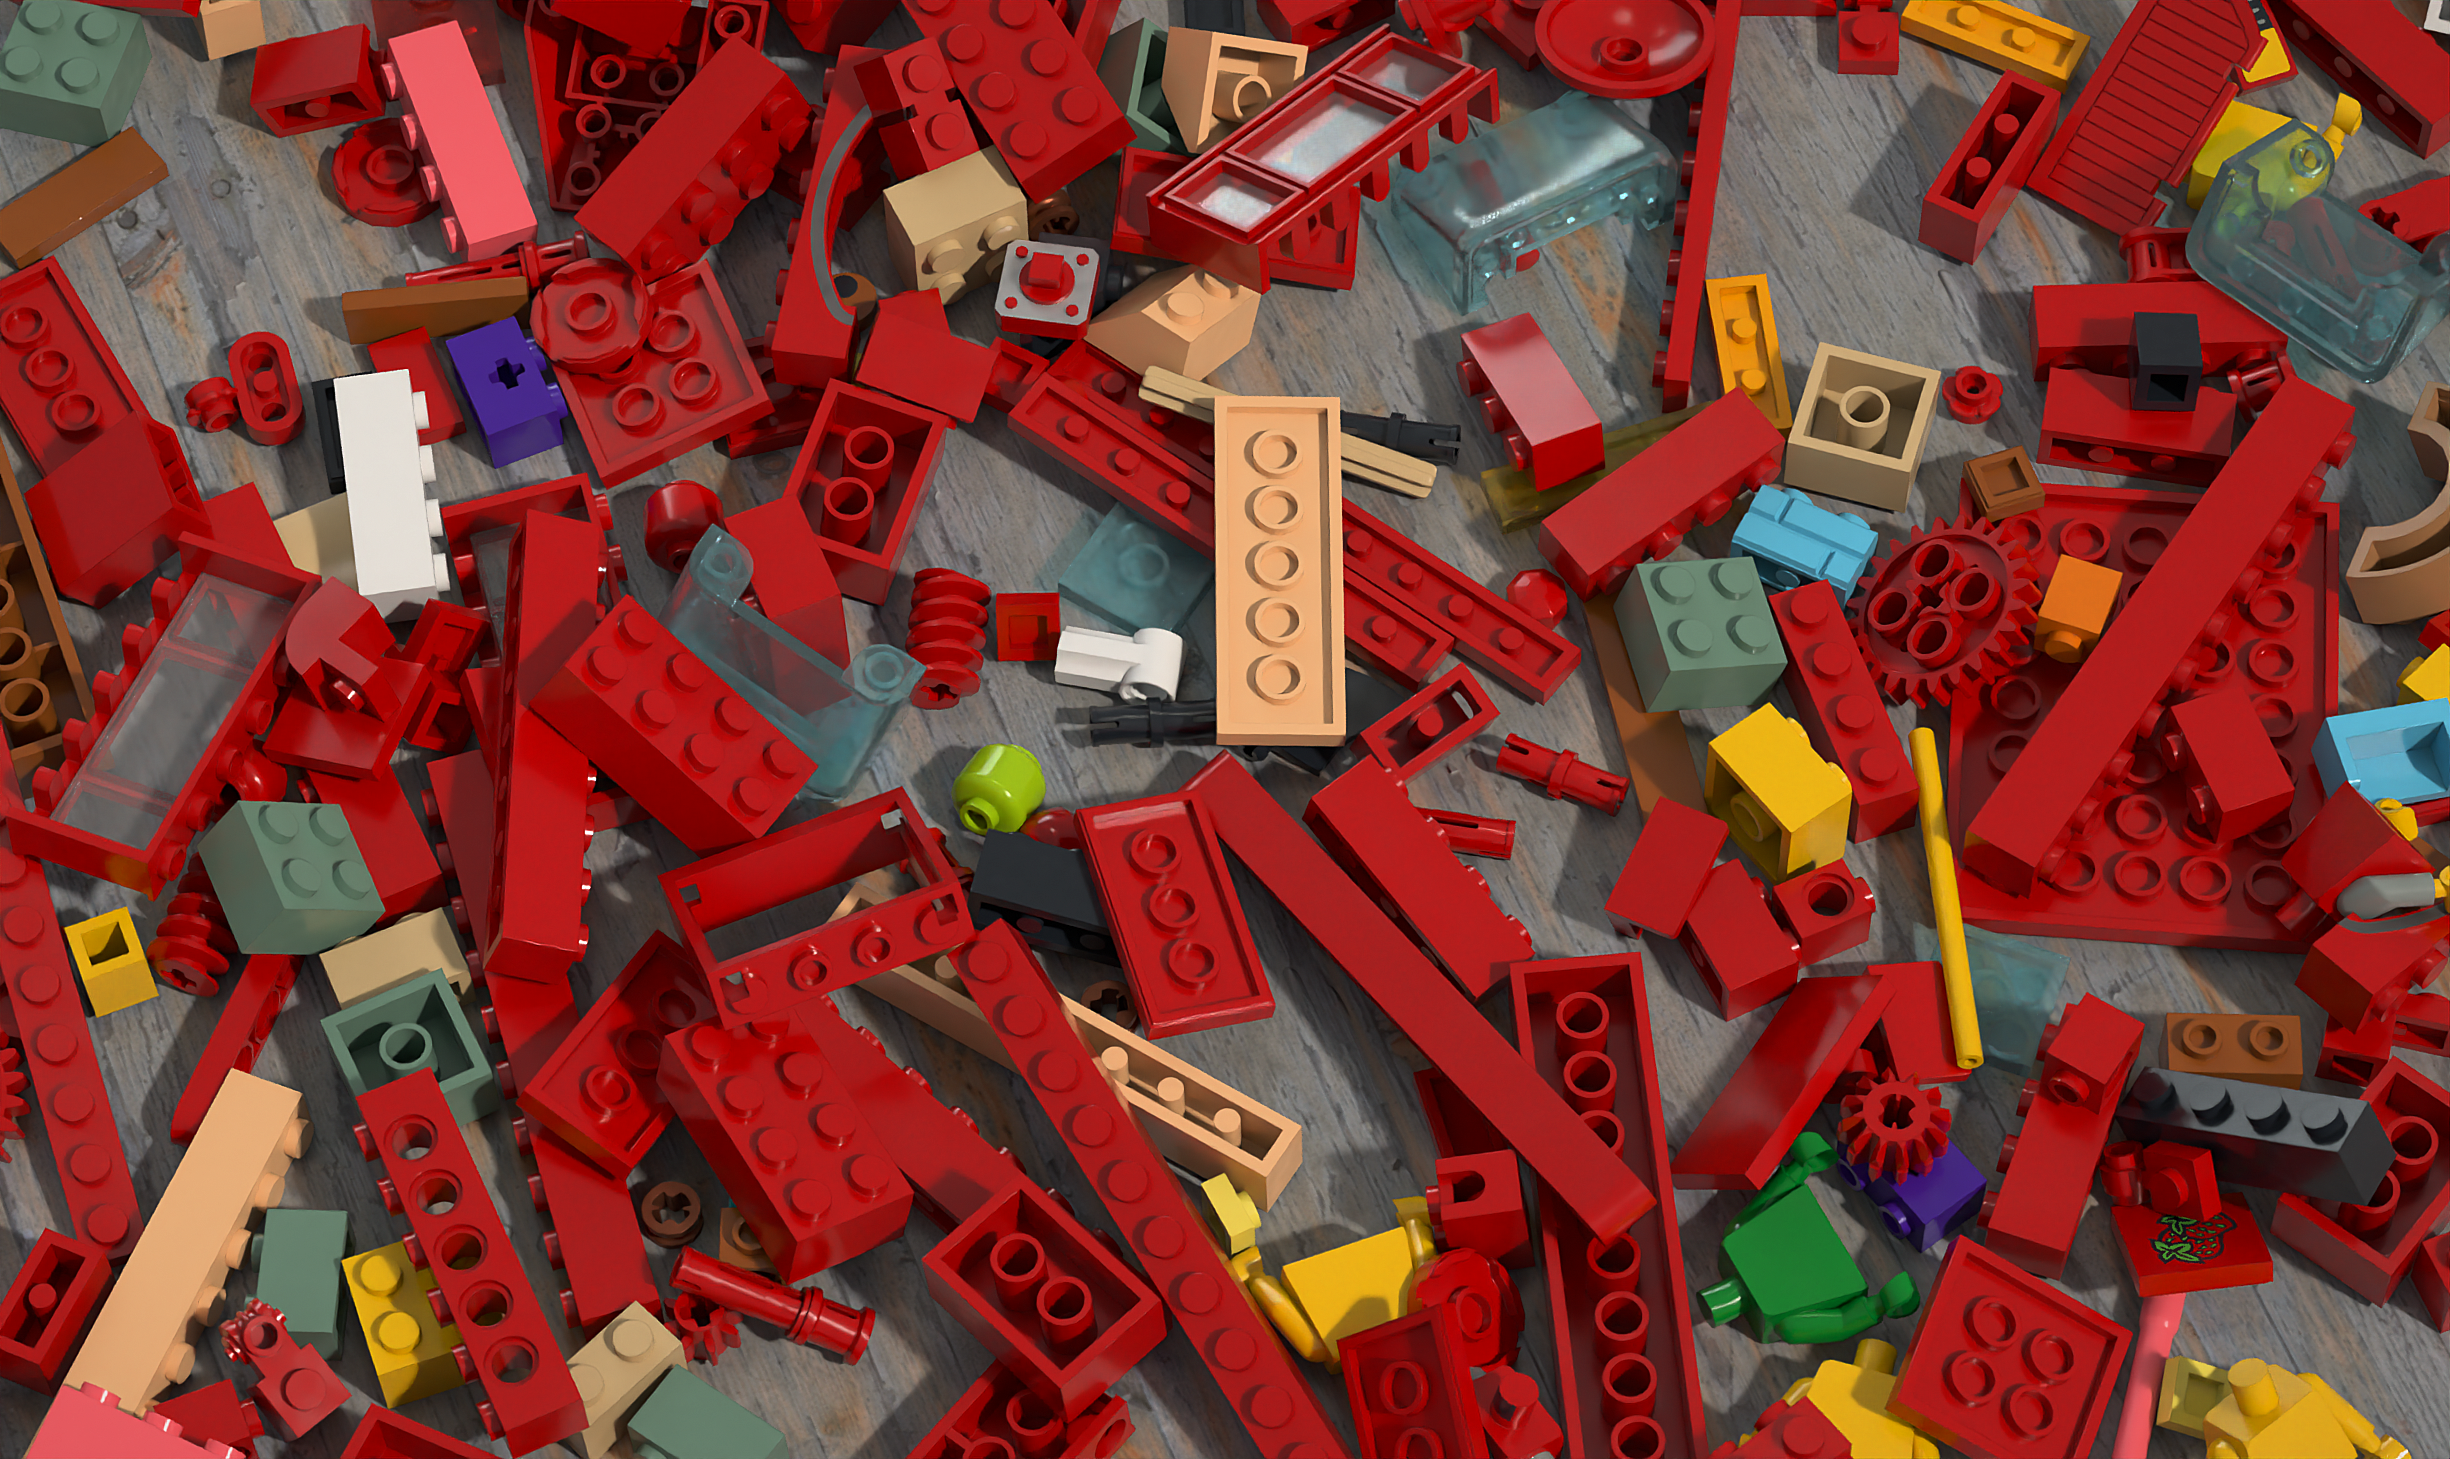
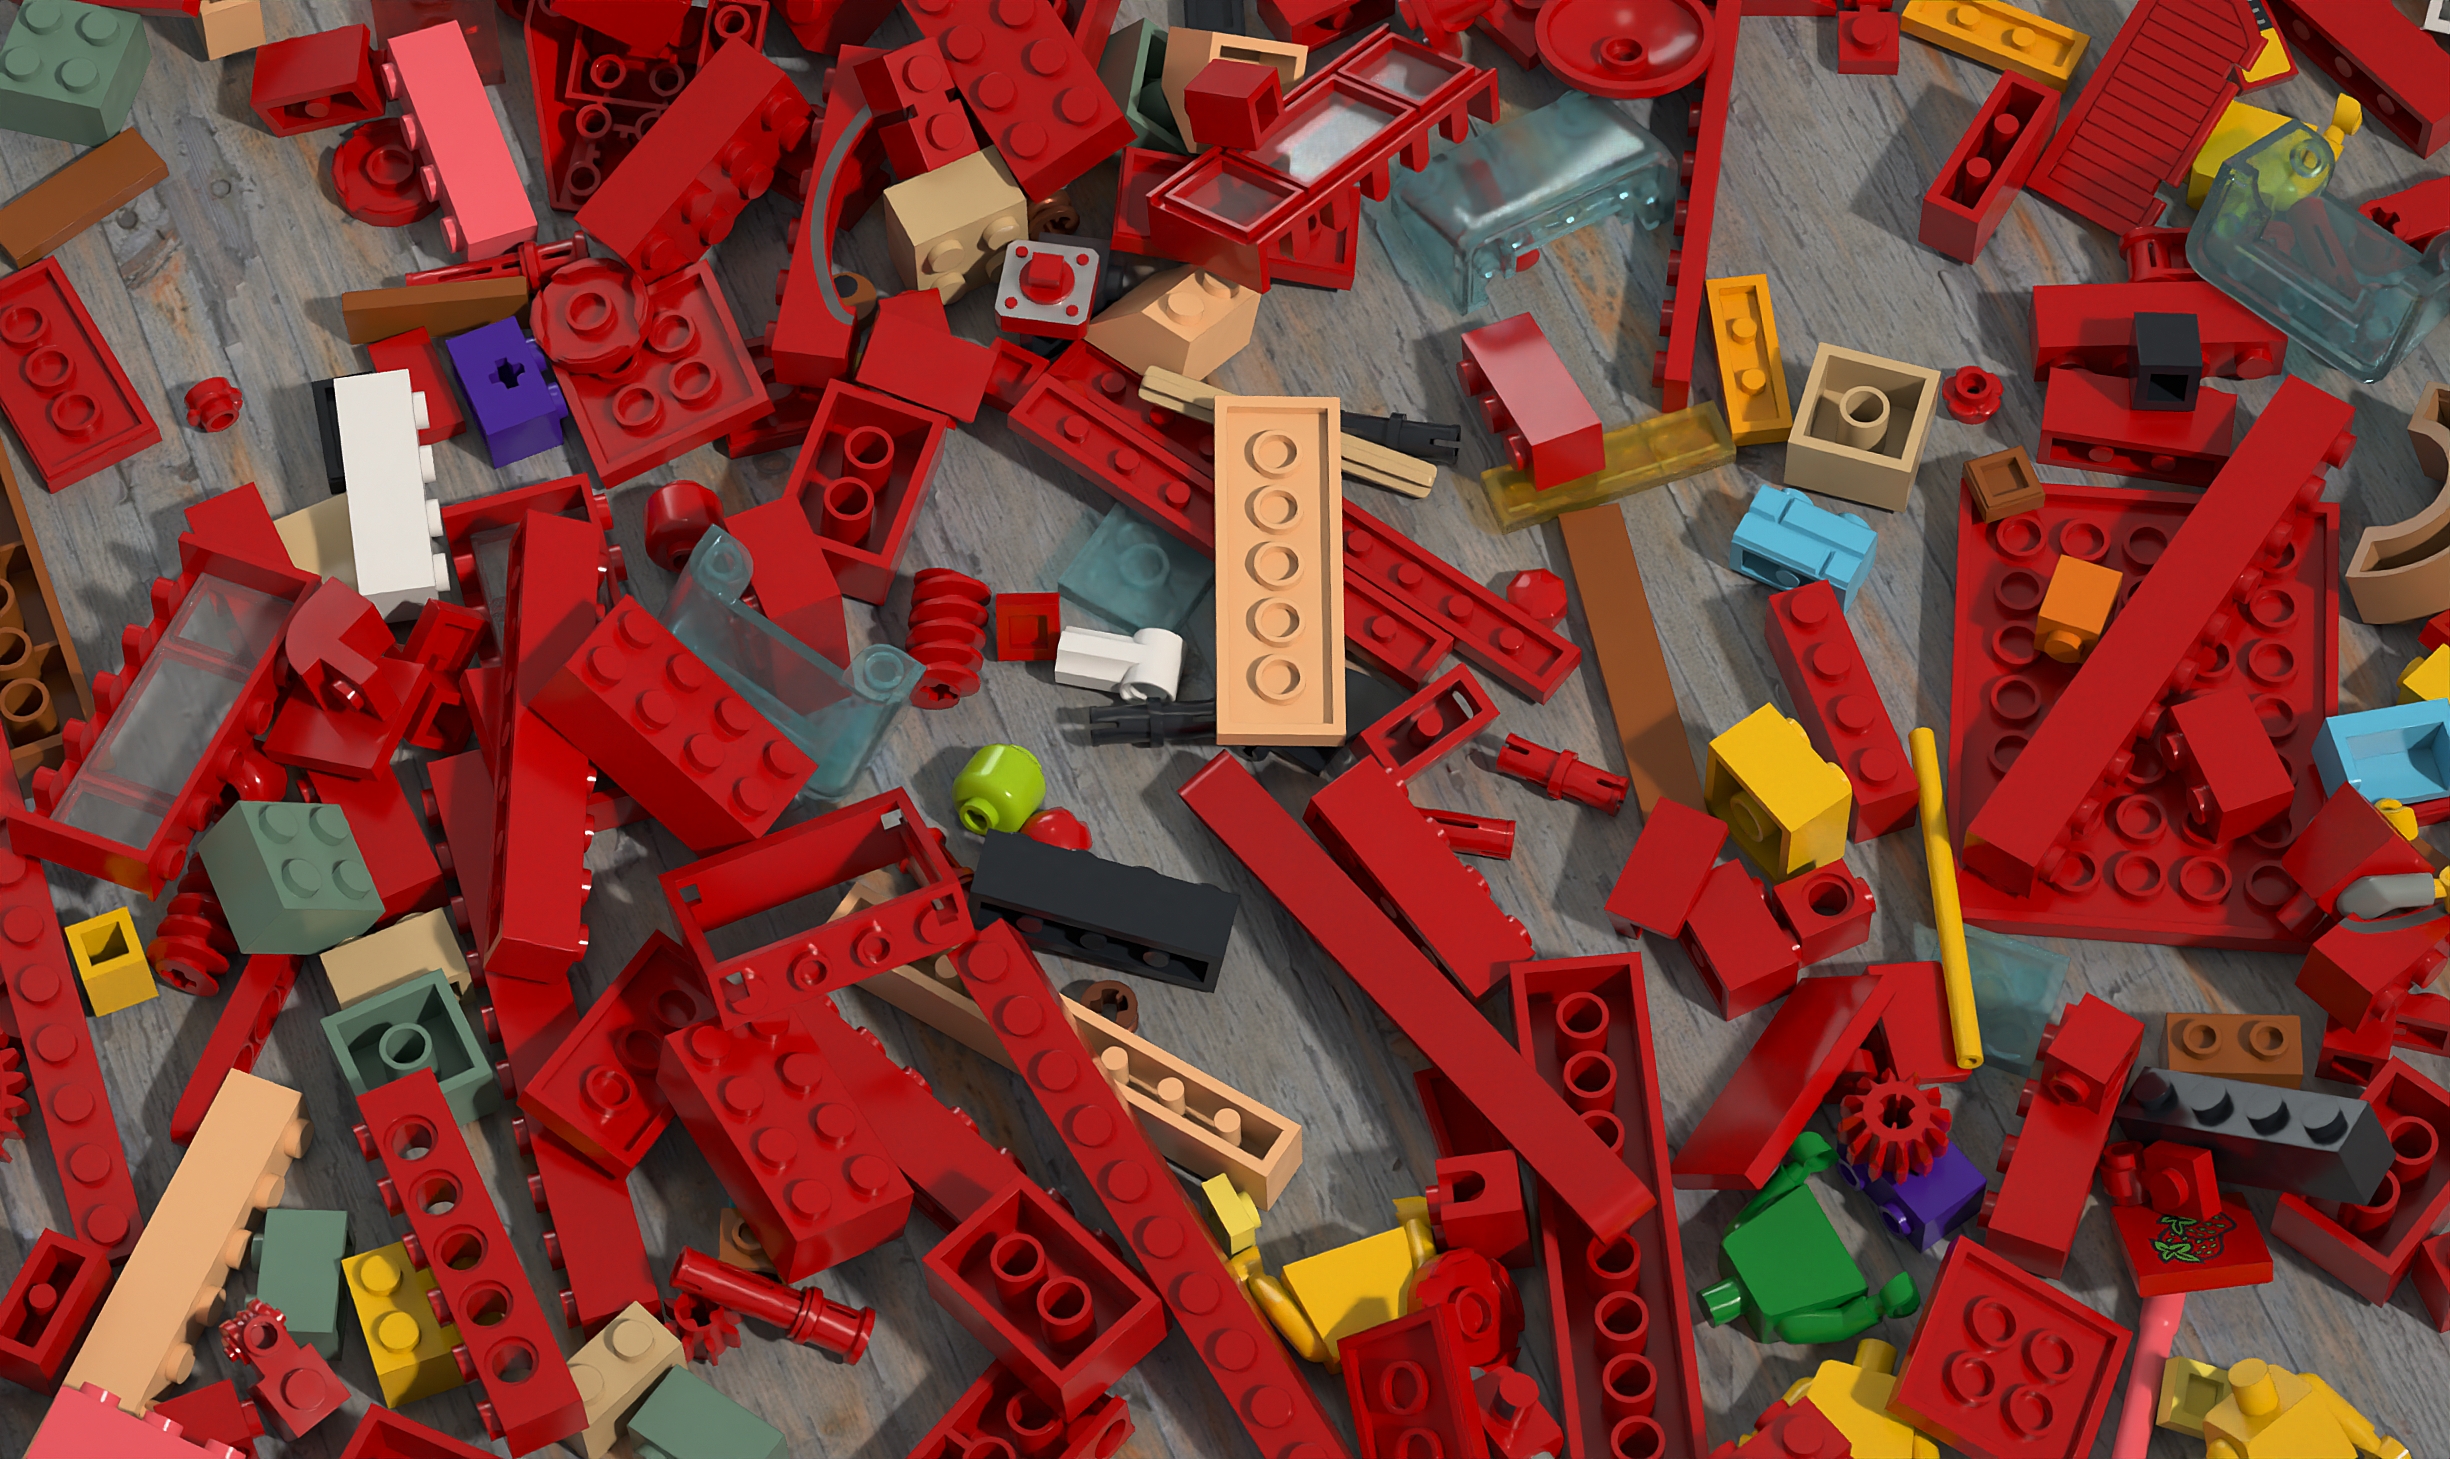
red brick [24,410,212,609] -> none
red plate [228,331,306,445] -> none
copper bush [641,1181,704,1249] -> none
red tile [1073,788,1276,1041] -> none
red brick [1537,386,1786,603] -> none
sand green brick [1613,556,1788,713] -> none
red gear [1846,514,2043,709] -> none
red bush [2226,349,2298,424] -> none
none -> red brick [1183,58,1287,151]

